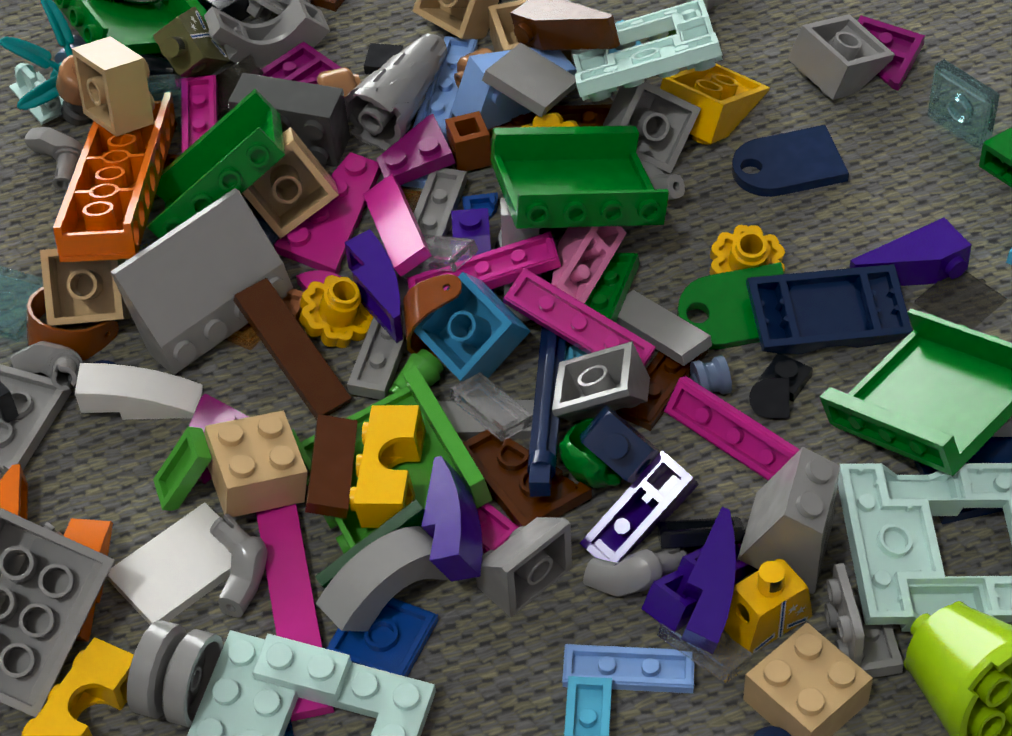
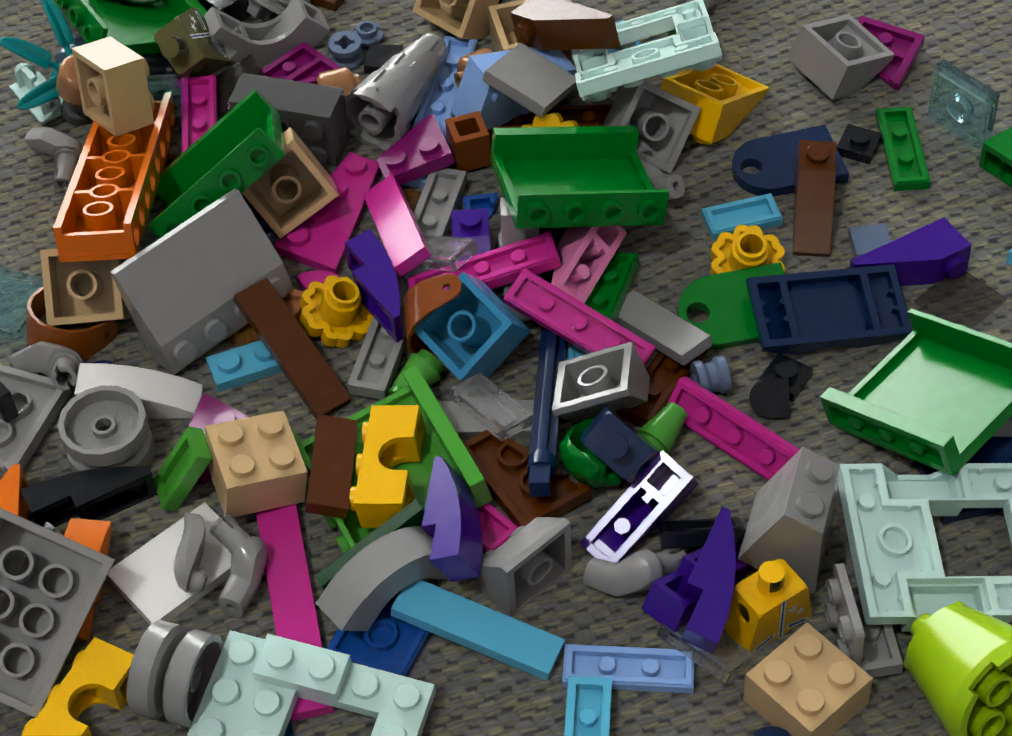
none -> black slope [21,466,158,527]
none -> light grey wheel [57,385,156,472]
none -> light grey arm [173,512,208,593]
none -> medium azure plate [206,340,282,392]
none -> sand blue wheel [328,31,364,71]
none -> sand blue plate [353,21,384,49]
none -> medium azure tile [391,580,565,681]
none -> bright green cone [637,402,688,455]
none -> medium azure tile [701,193,783,241]
none -> reddish brown slope [792,140,836,257]
none -> black plate [836,124,882,165]
none -> sand blue tile [848,223,891,258]
none -> green tile [875,107,931,191]

